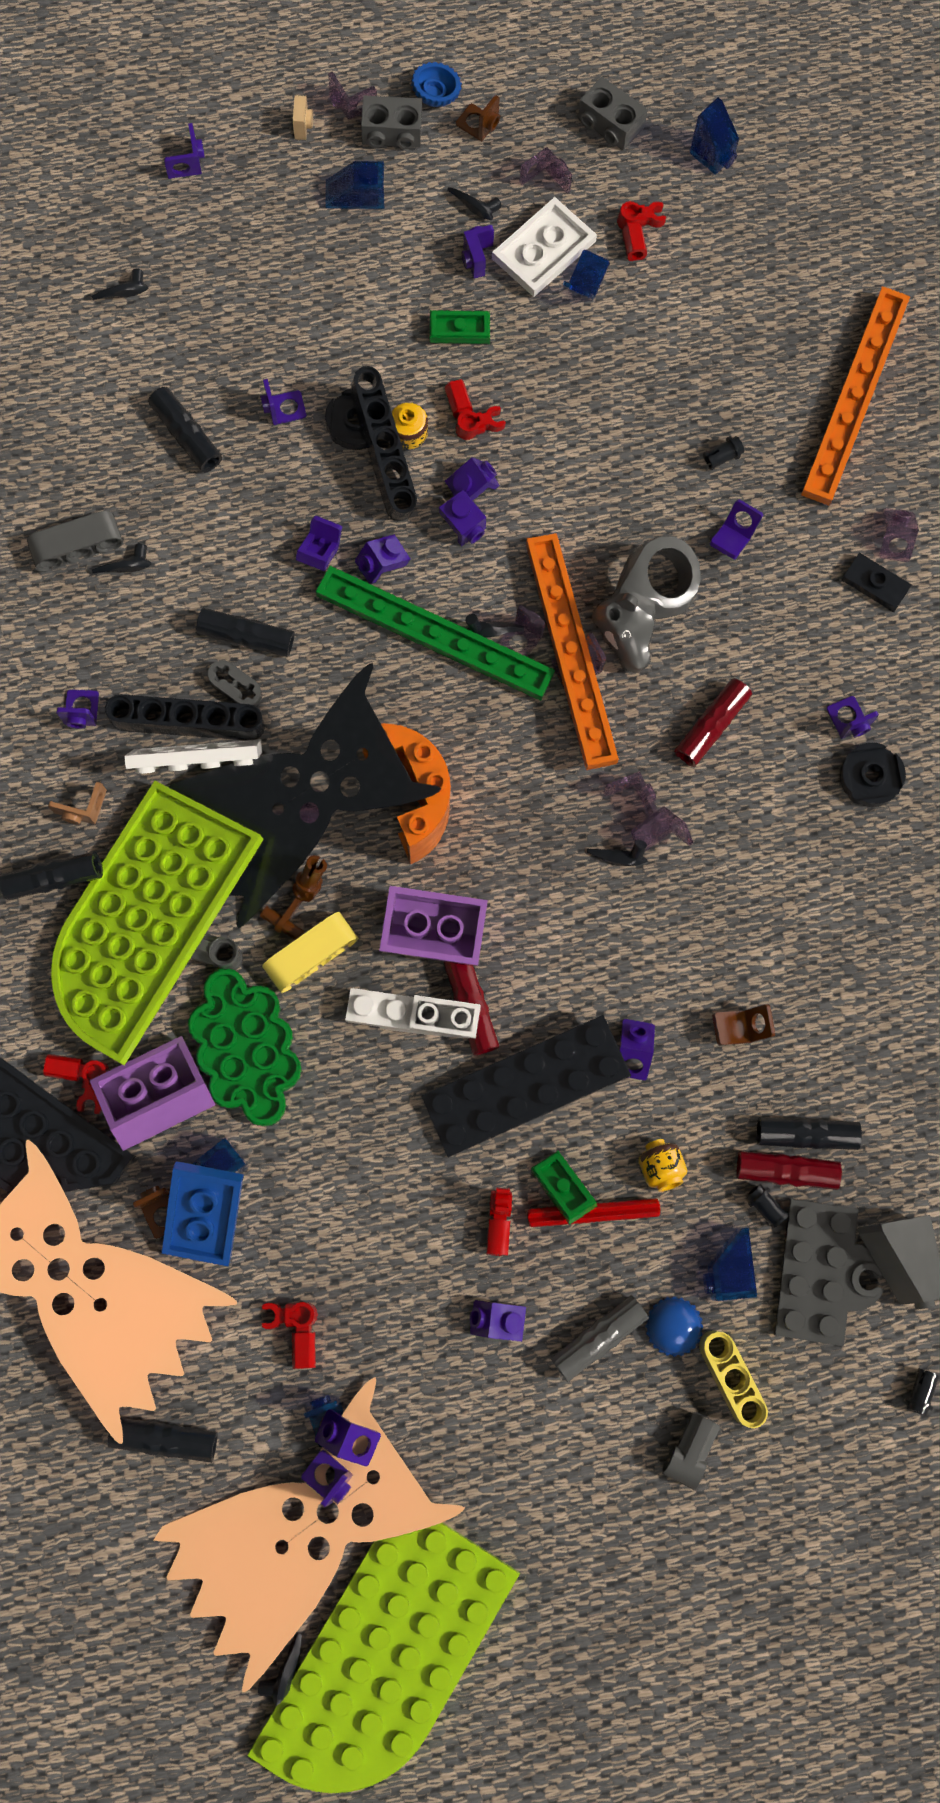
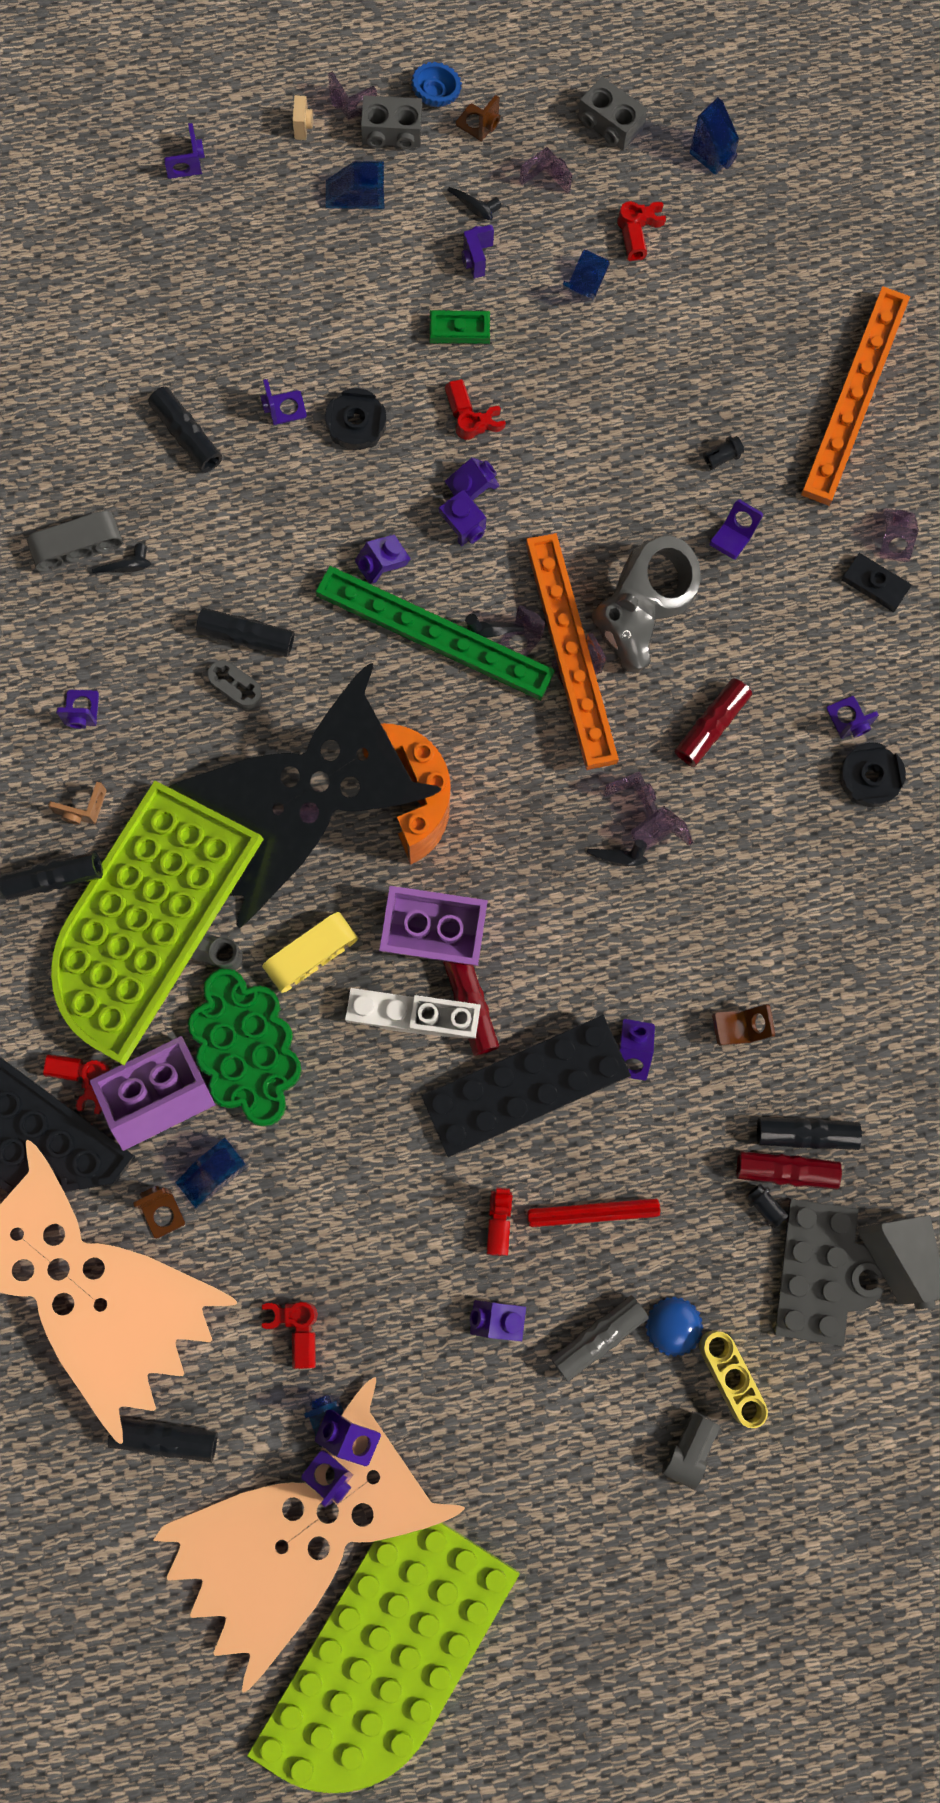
black bar [91,268,149,300] -> none
black beam [105,694,265,740] -> none
white plate [125,739,262,774] -> none
blue plate [162,1161,244,1266] -> none
black bar [258,1633,302,1706] -> none
reddish brown pin [259,855,327,940] -> none
dark purple bracket [296,516,342,571] -> none
black beam [351,366,417,521] -> none
yellow head [391,402,428,450] -> none
white plate [492,197,597,297] -> none
green plate [531,1151,597,1225] -> none
yellow head [638,1139,688,1192] -> none
clear blue slope [703,1228,757,1301] -> none
black pin [905,1368,940,1416] -> none

